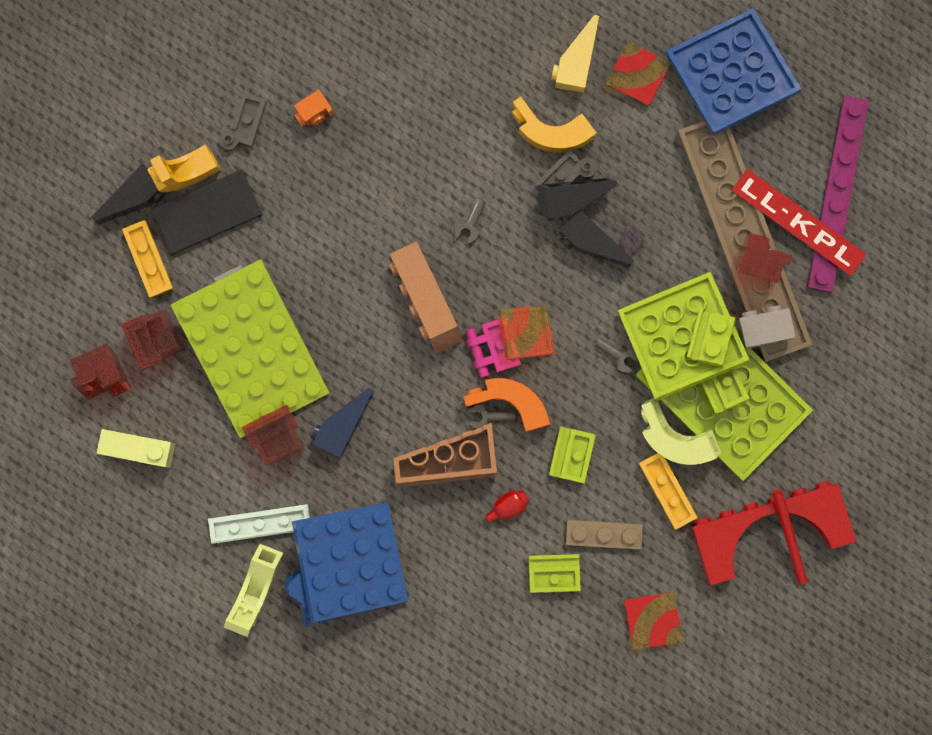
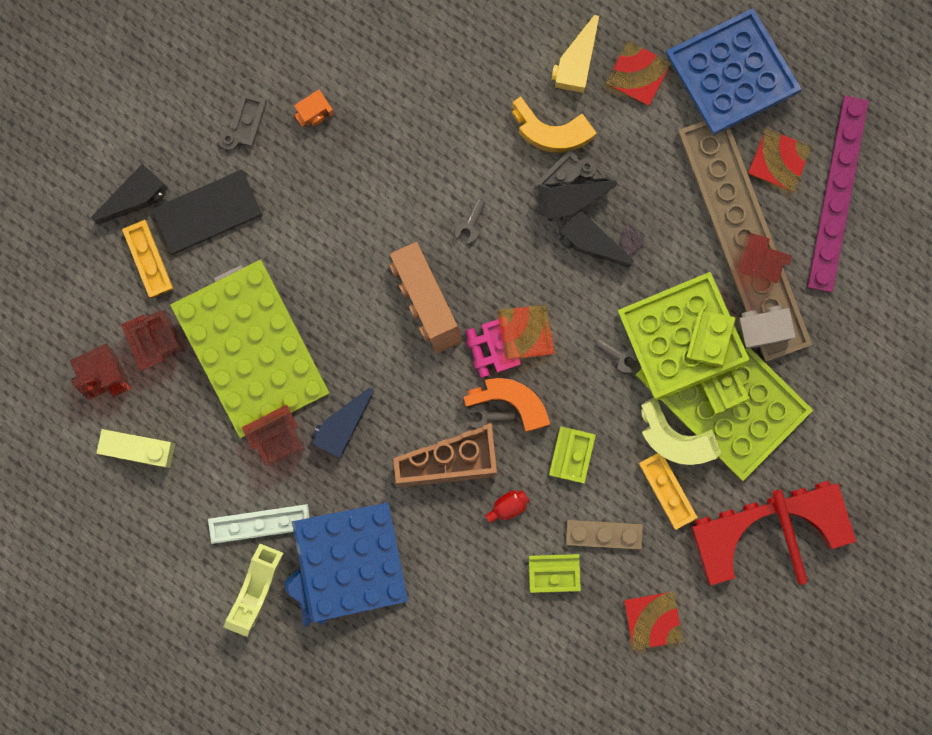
yellow arch [147,145,221,192] -> none
red sticker [732,169,867,276] -> none
none -> tile [747,128,812,193]

